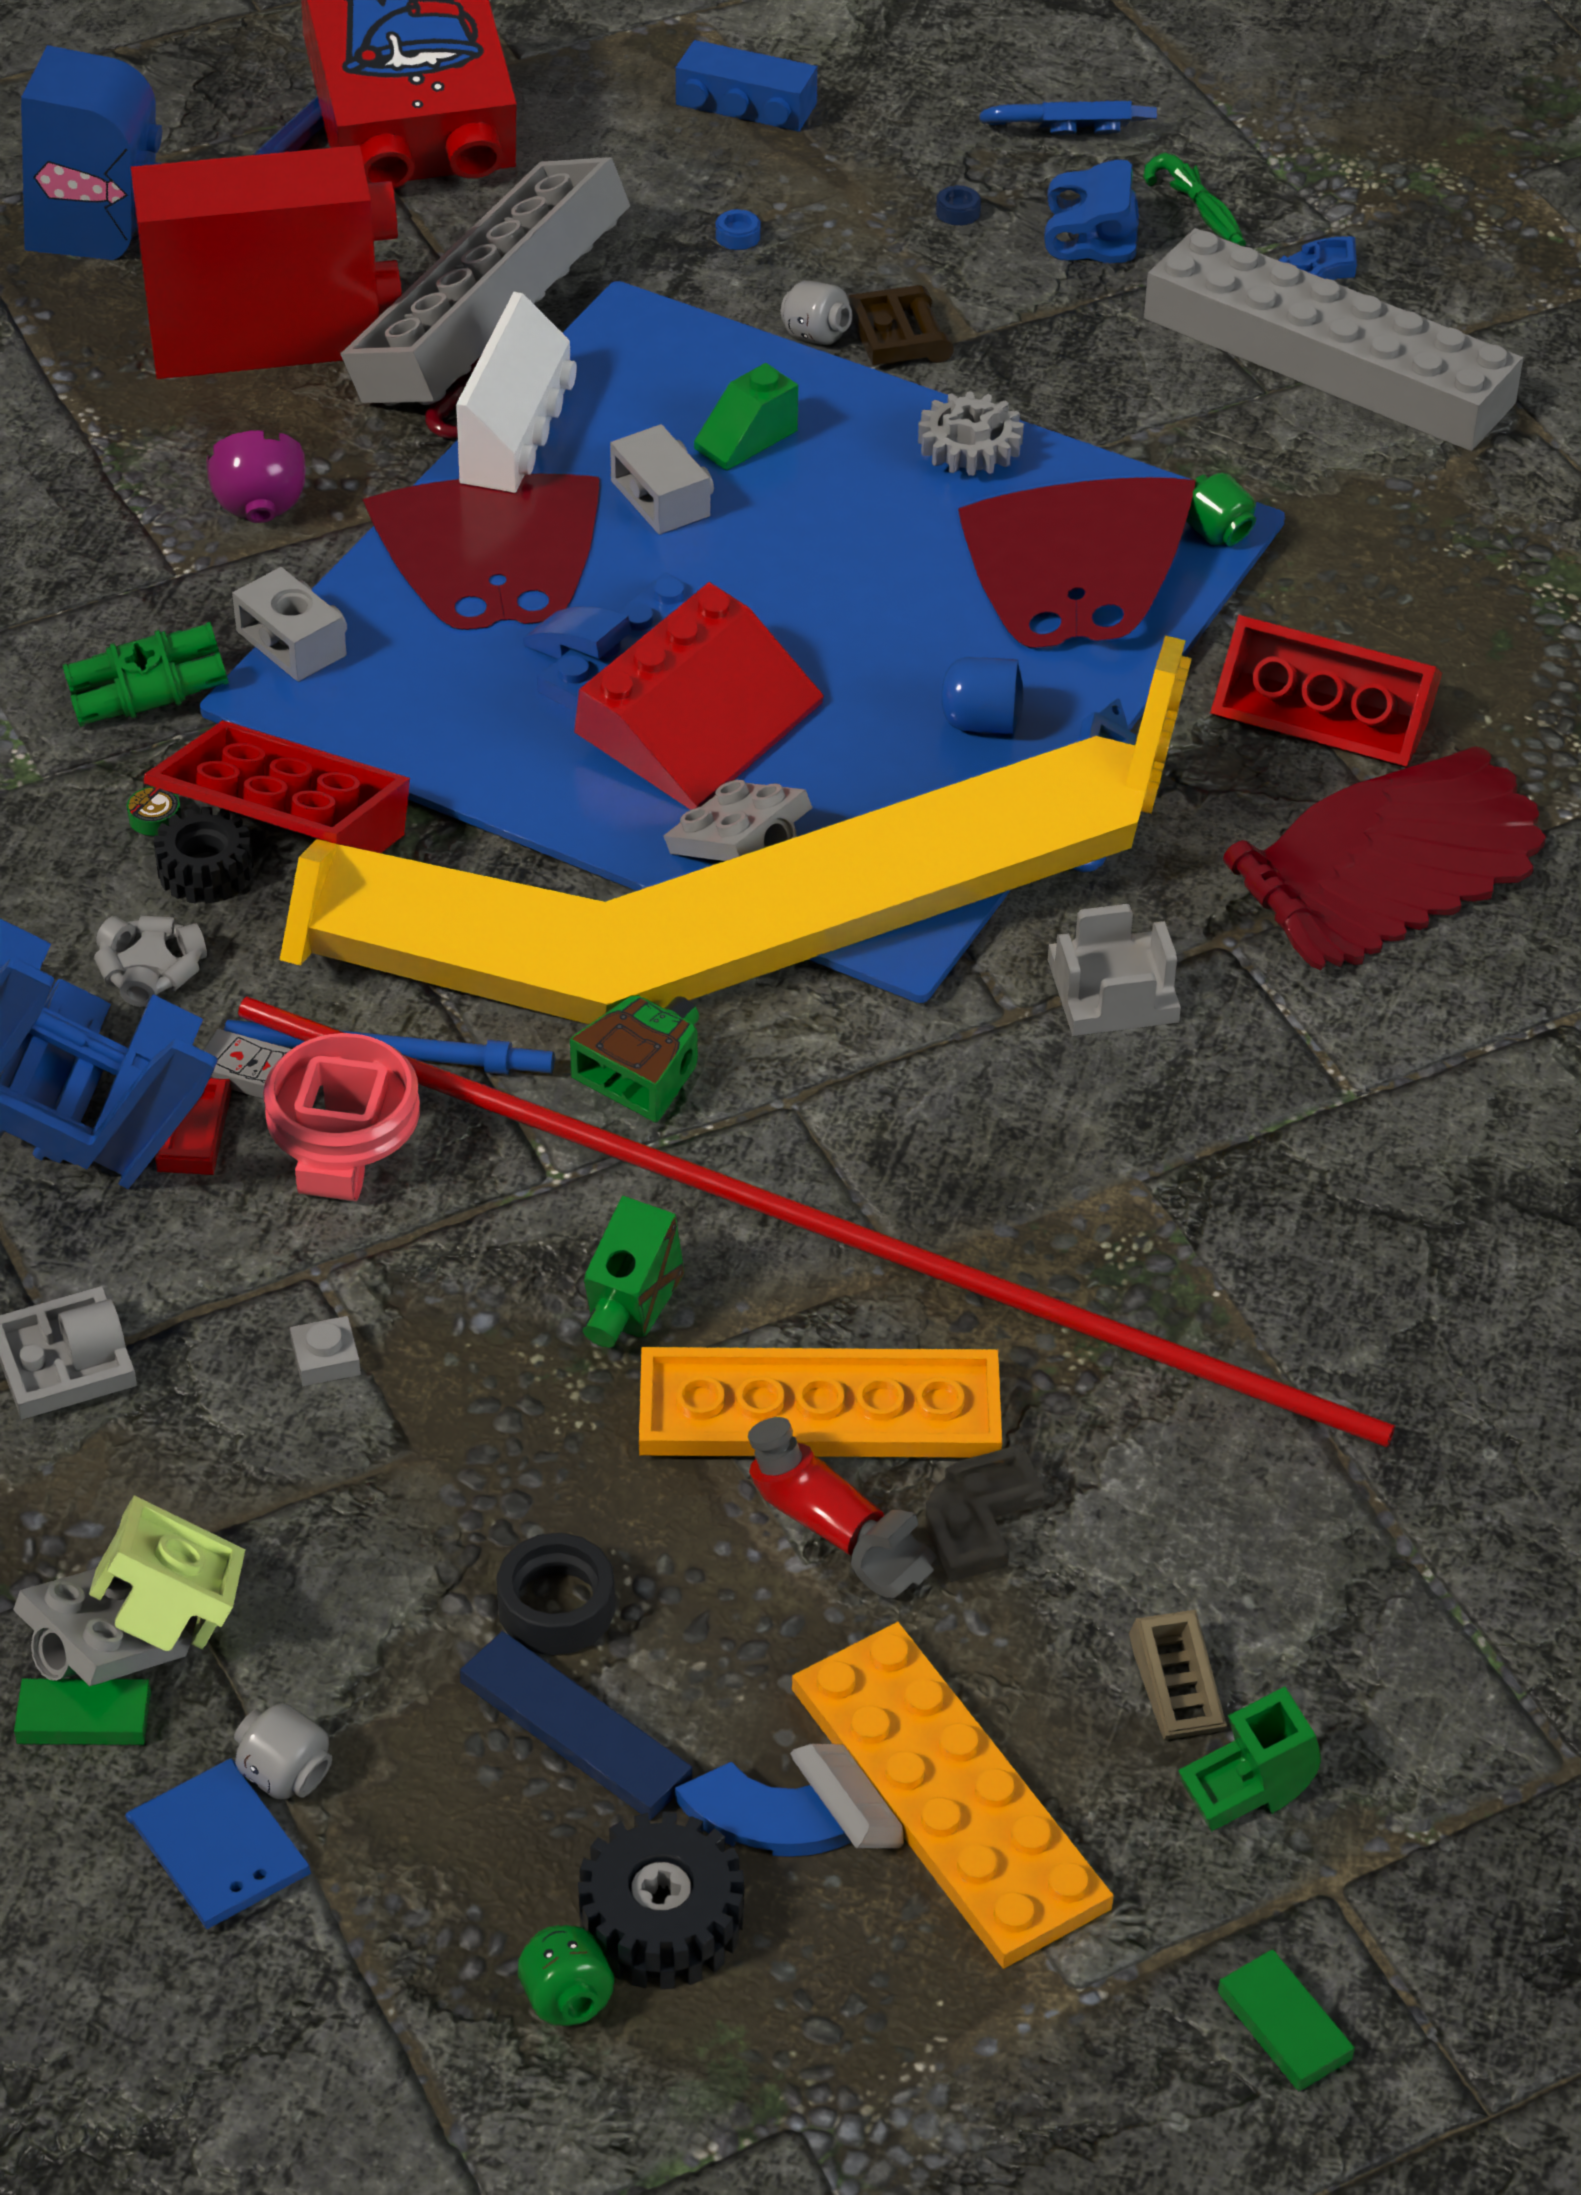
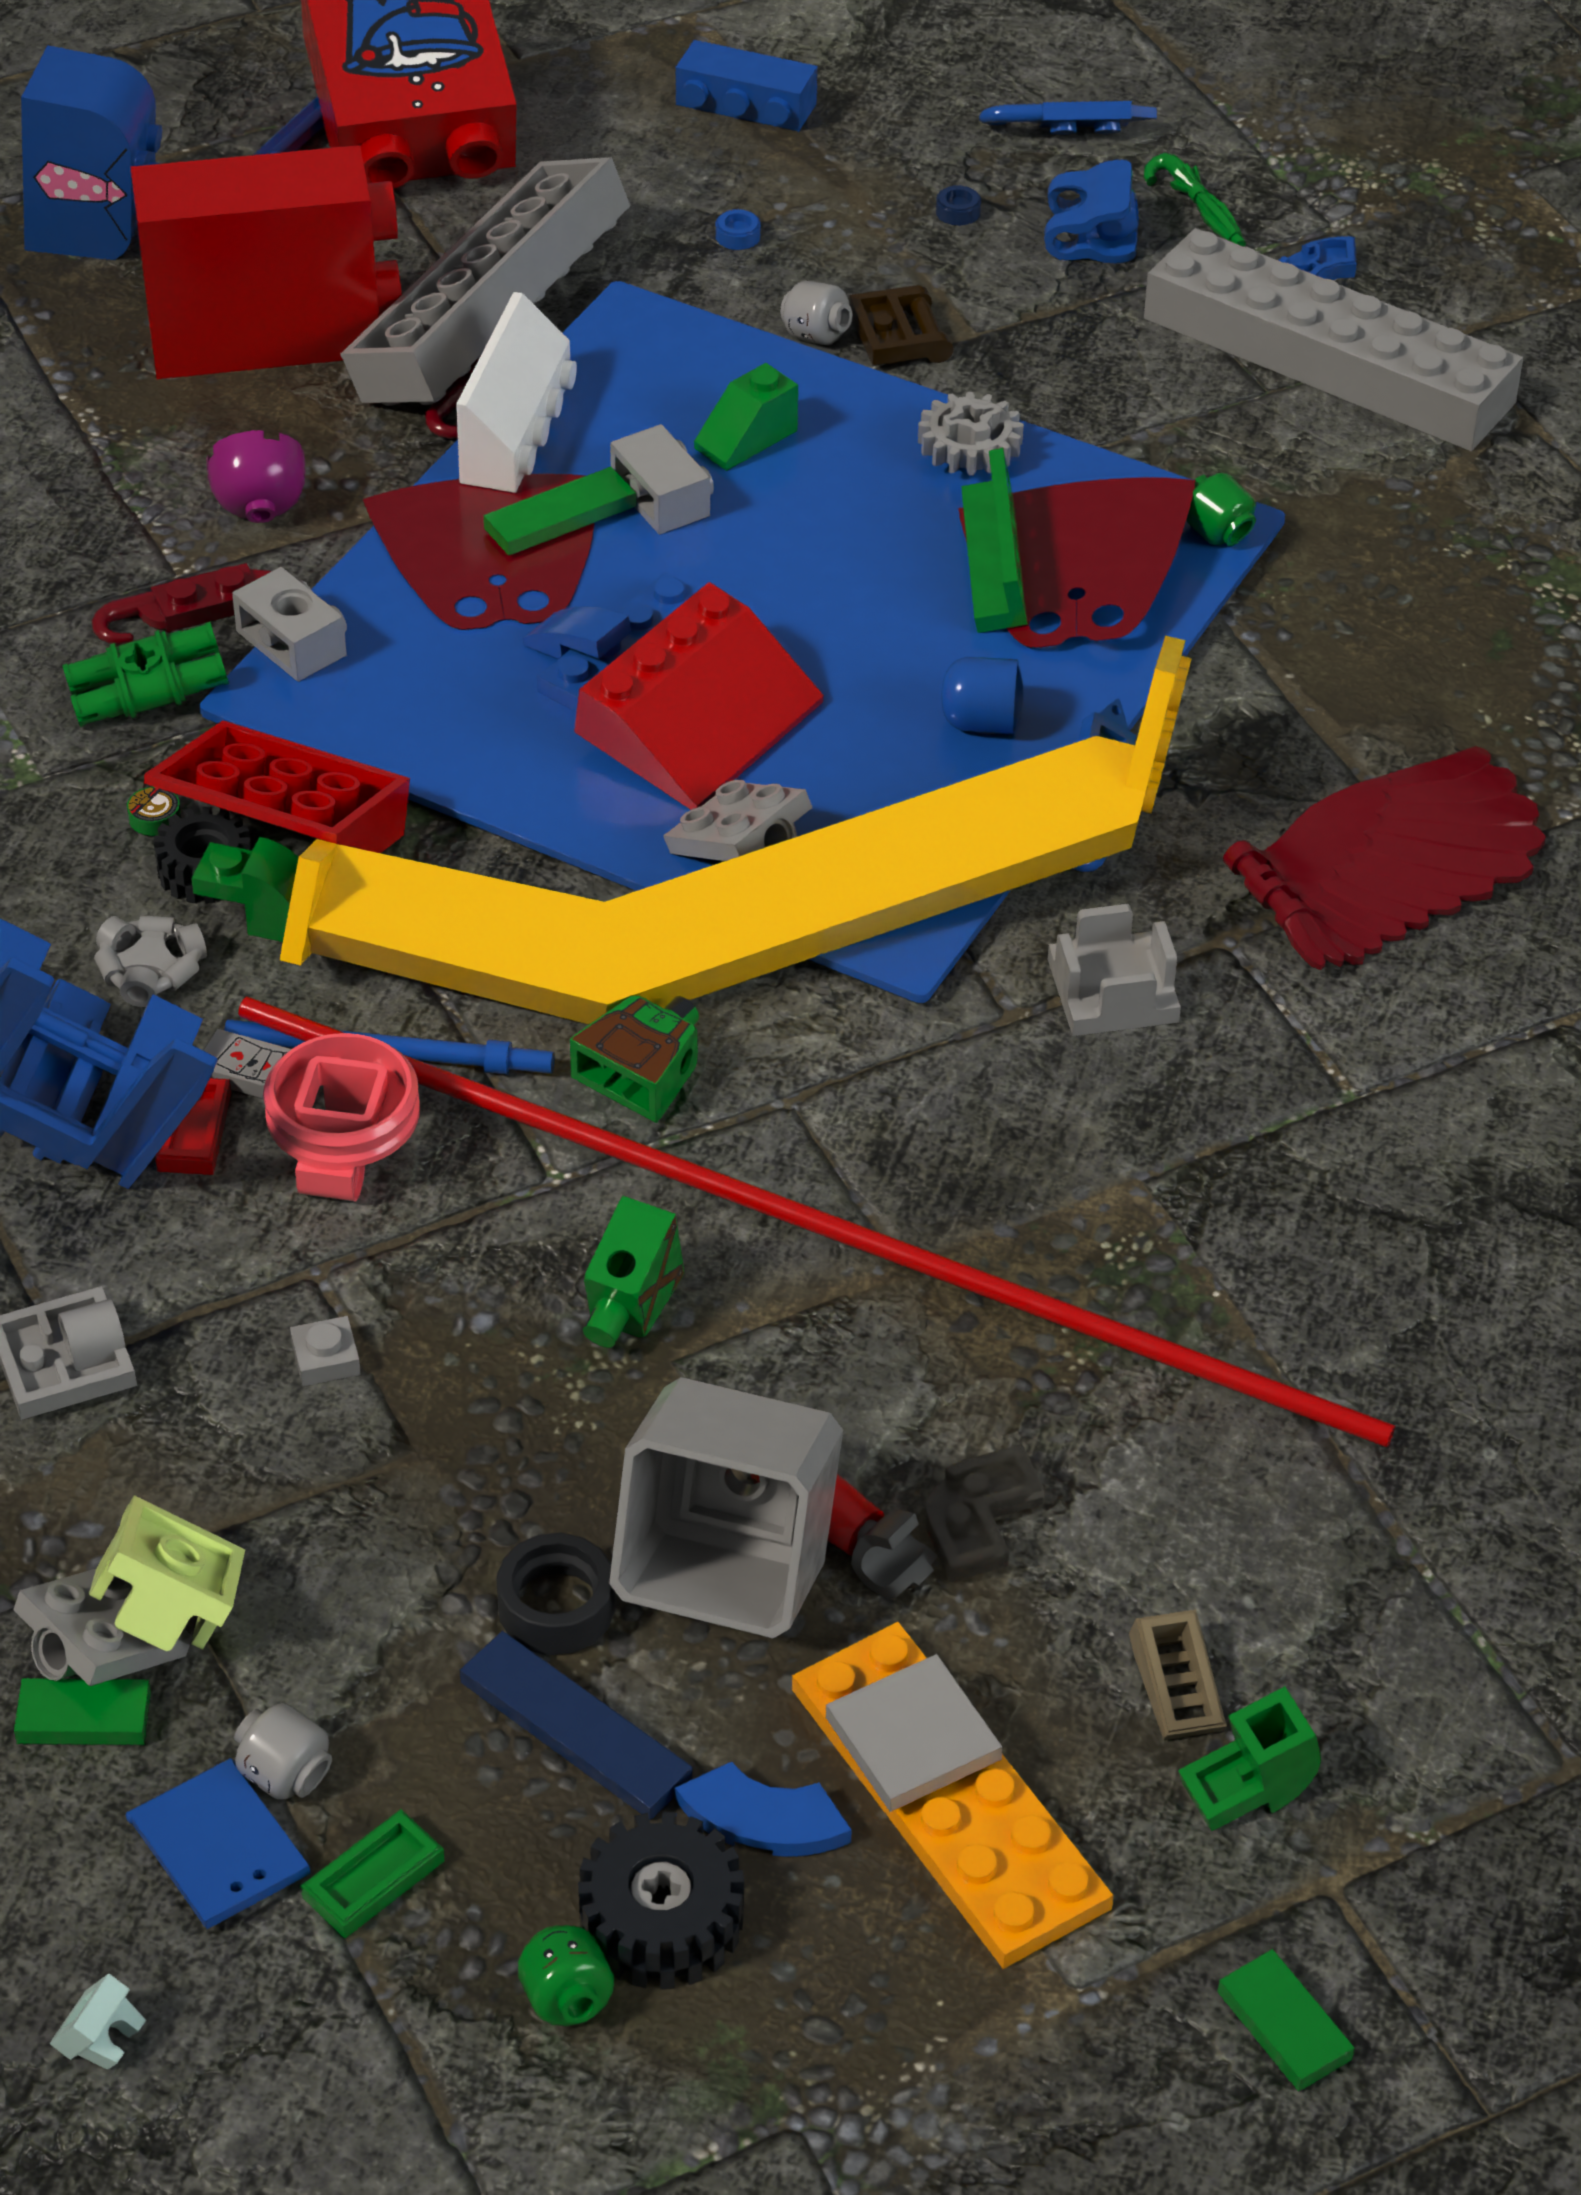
light orange plate [639,1347,1002,1458] -> none
light grey tile [790,1744,904,1848] -> none
red slope [1210,615,1442,767] -> none
none -> light aqua tile [49,1973,146,2070]
none -> dark red plate [92,563,272,644]
none -> green brick [192,837,299,942]
none -> green tile [301,1809,445,1939]
none -> green tile [483,466,636,556]
none -> light grey plate [609,1377,843,1638]
none -> light grey tile [826,1654,1003,1812]
none -> green fence [961,448,1027,633]

